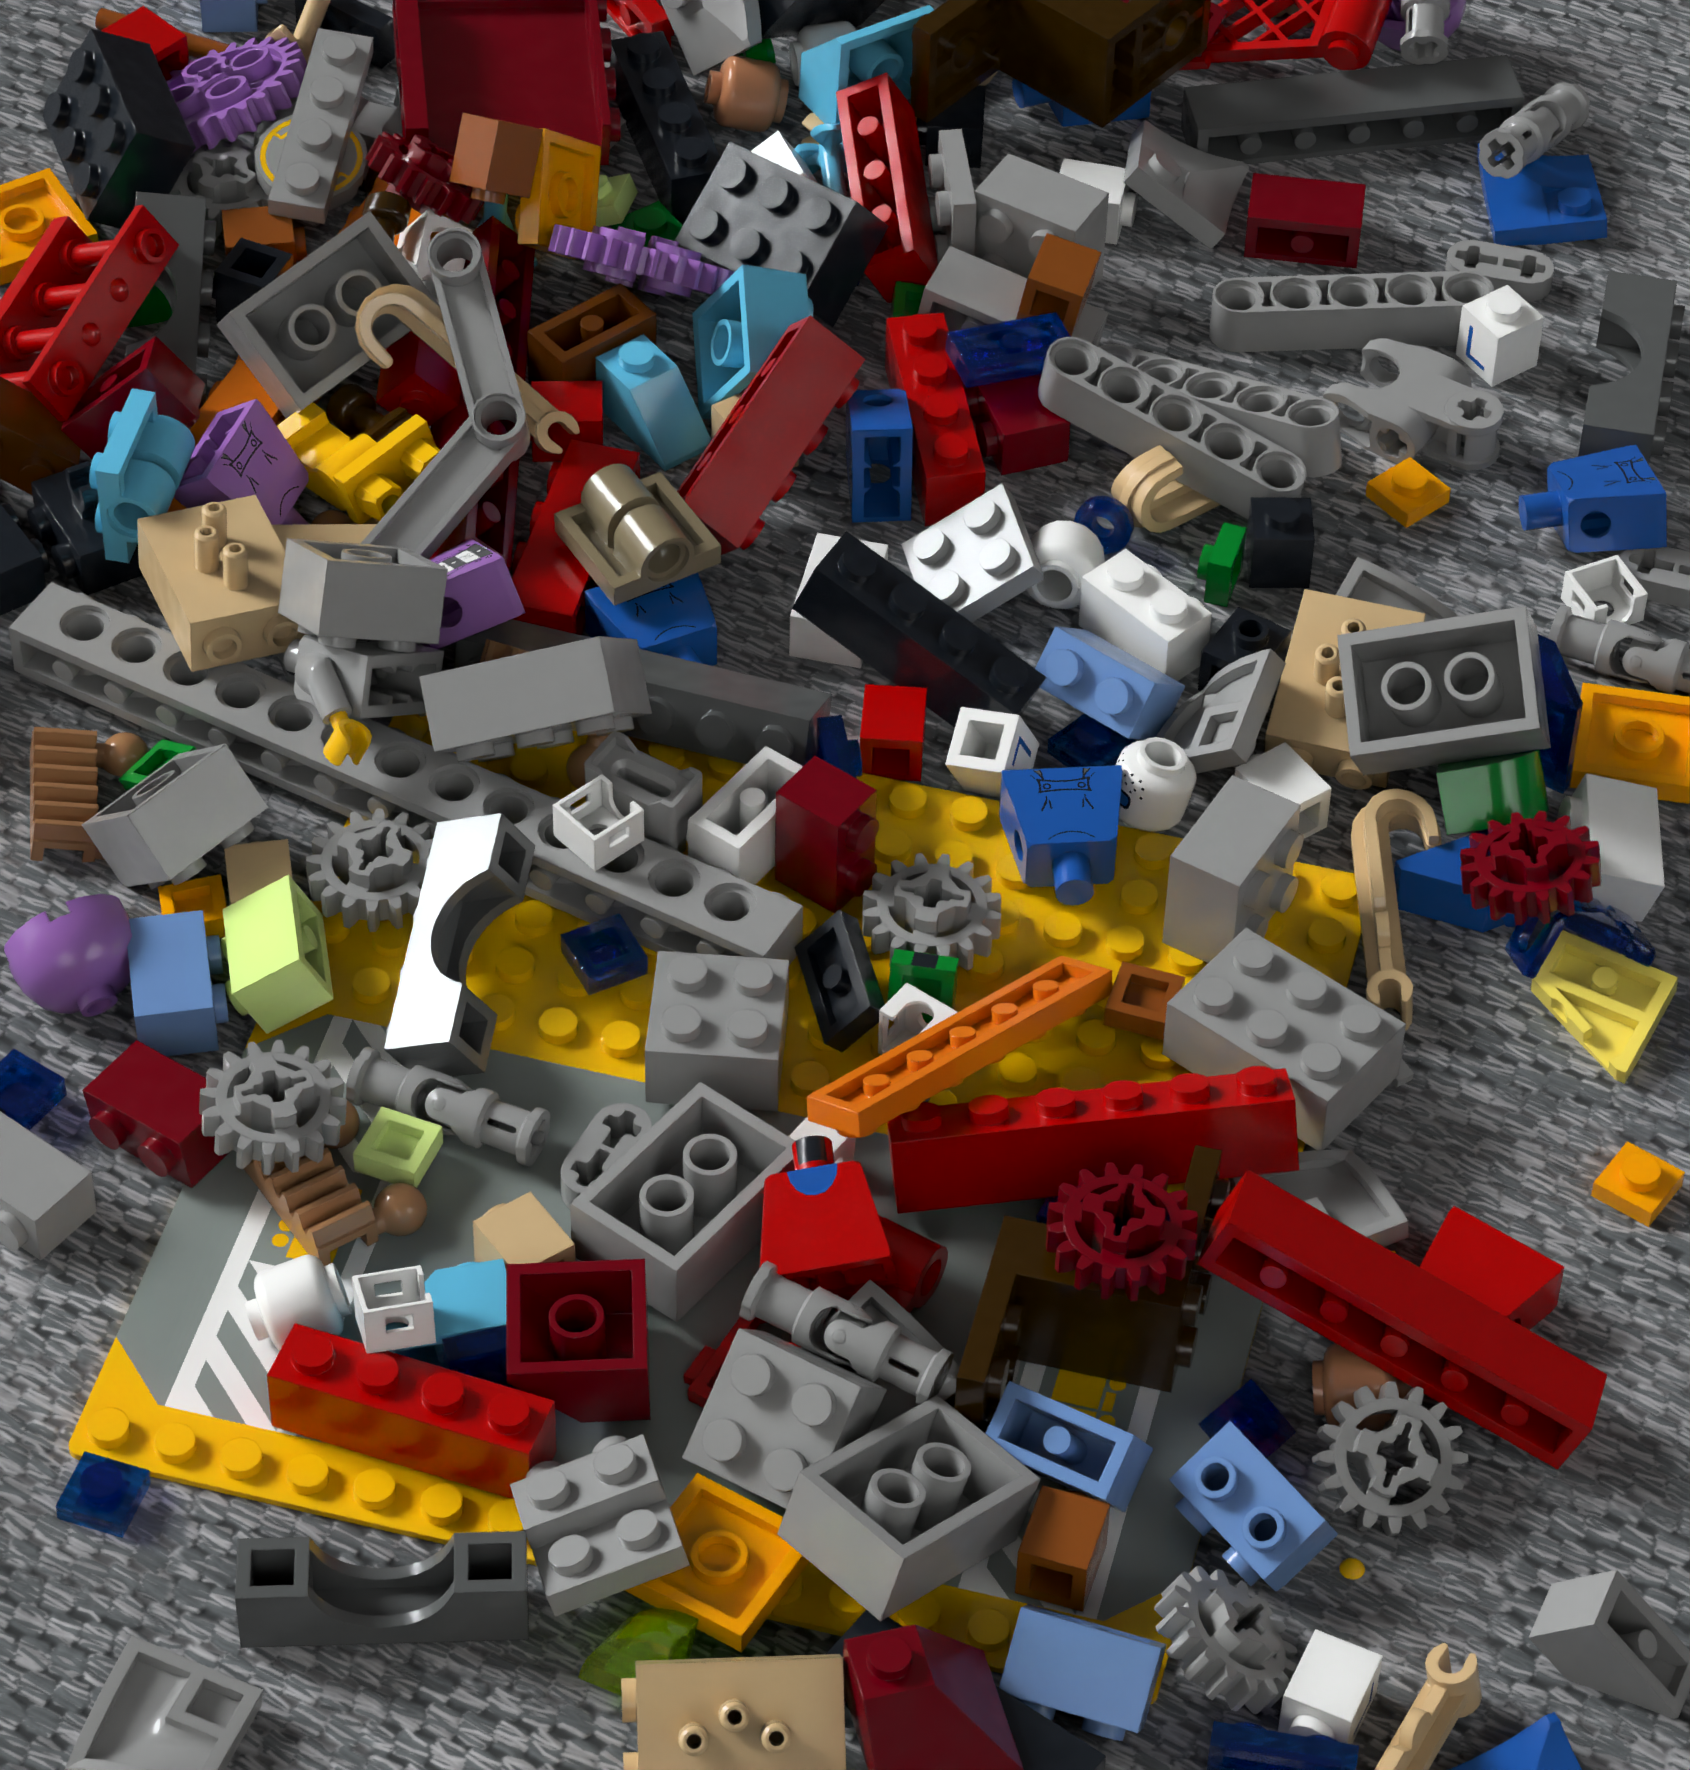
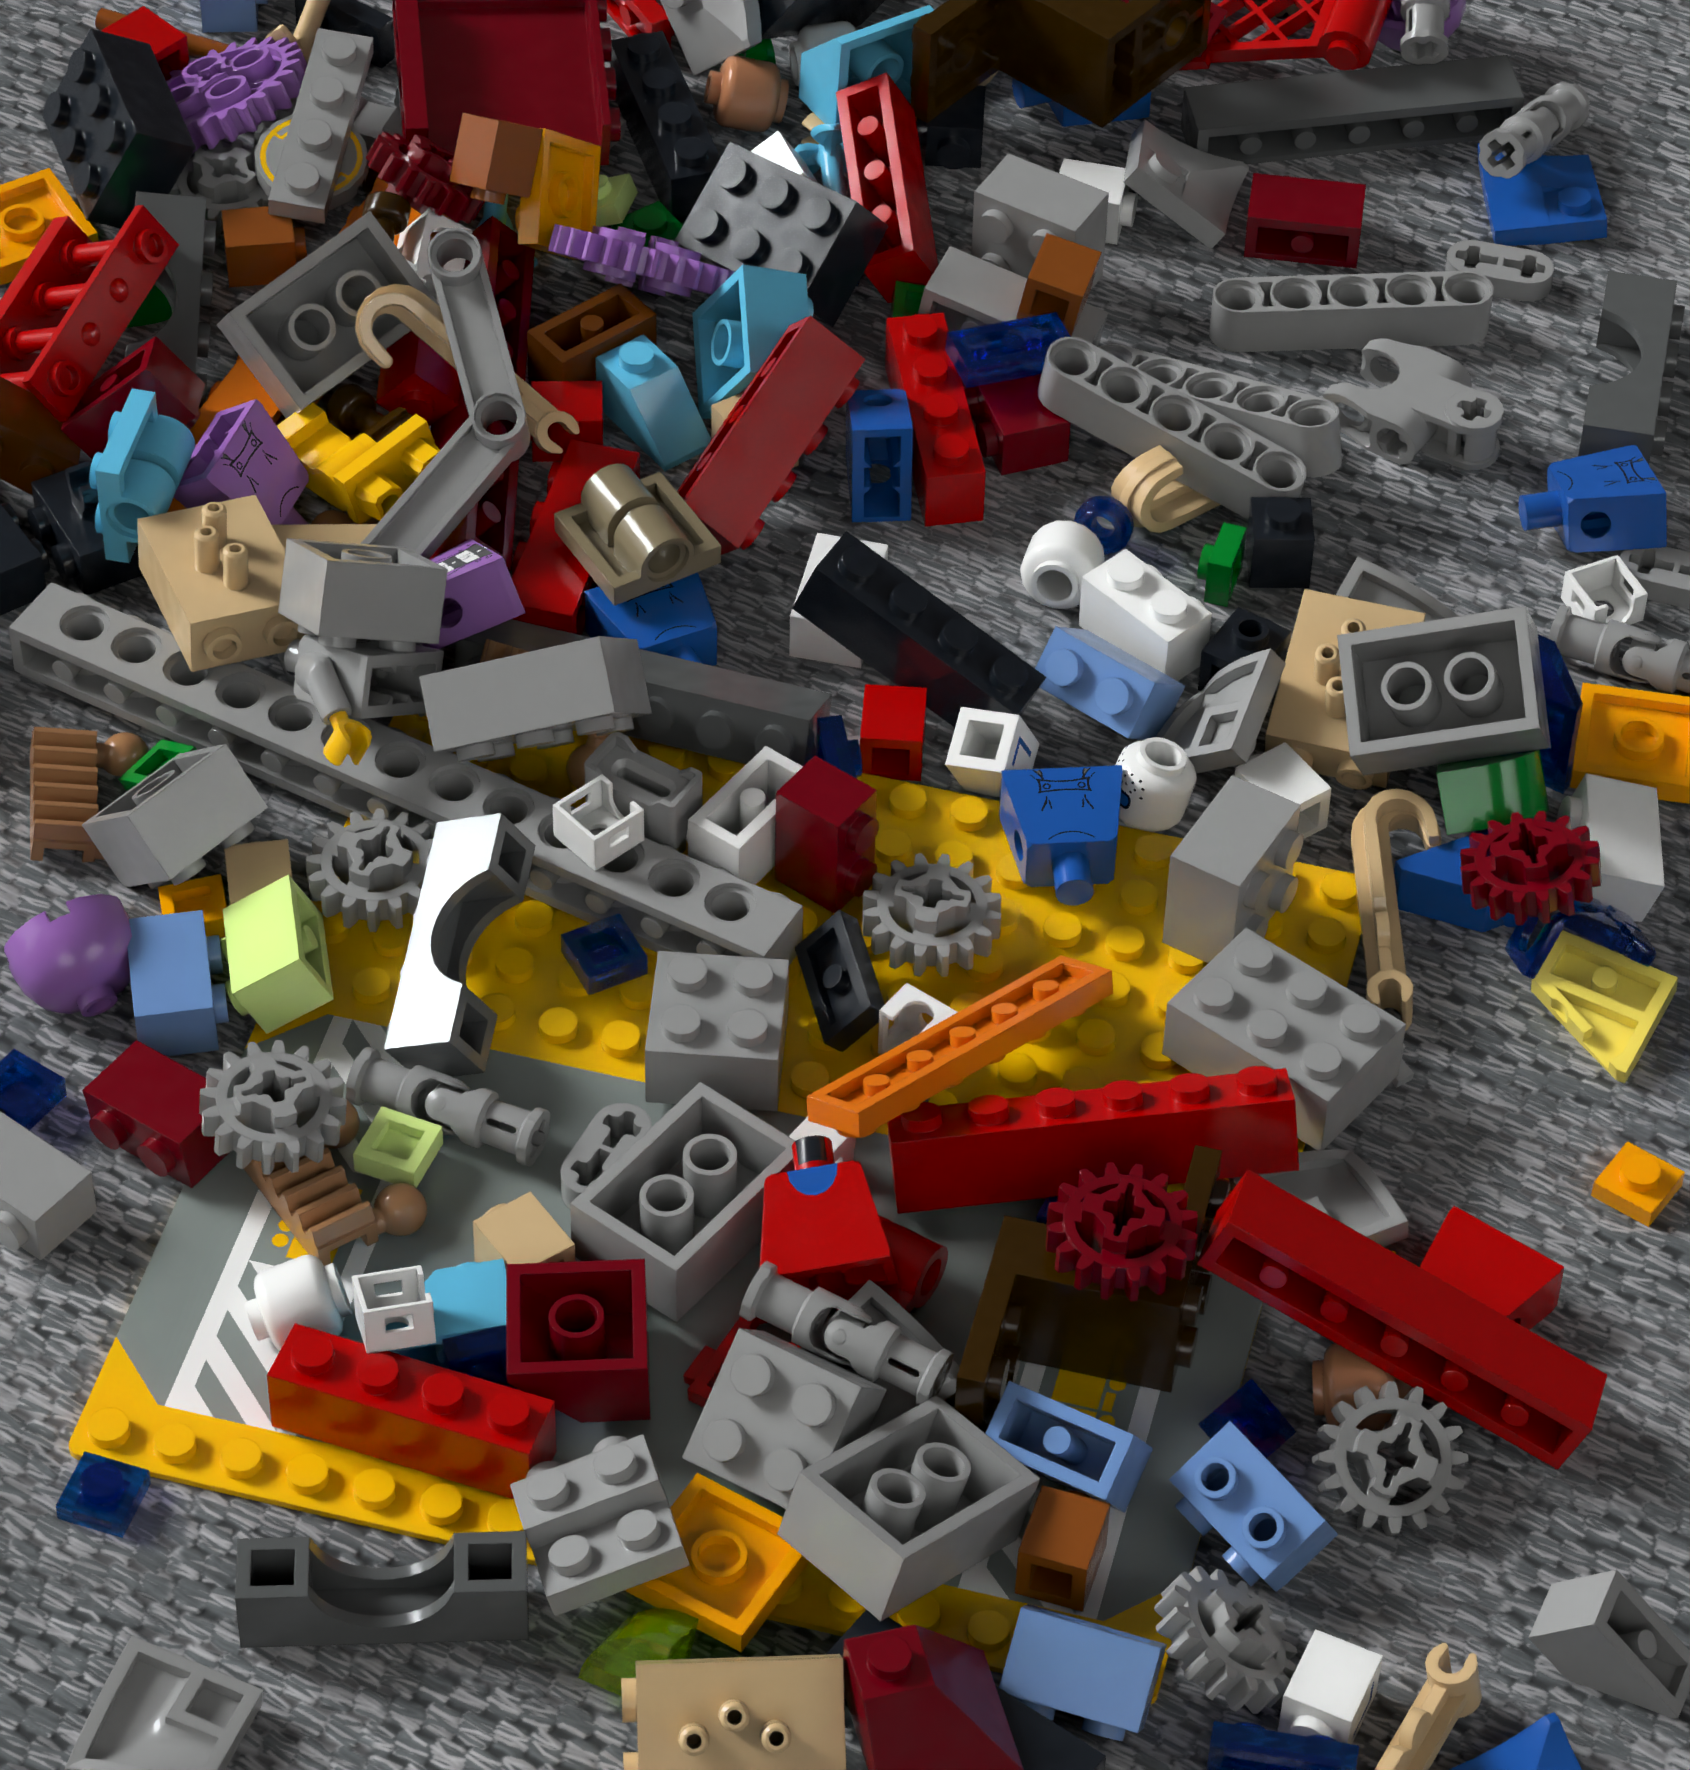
black brick [212,238,293,324] -> none
green plate [887,949,959,1023] -> none
plate [901,483,1045,622] -> none
light grey plate [928,129,977,265] -> none
clear blue plate [1047,713,1136,767] -> none
dark orange plate [1103,961,1185,1040] -> none
yellow piece [1339,1558,1365,1580] -> none
light orange plate [1365,457,1451,528] -> none
white brick [1456,285,1544,387] -> none

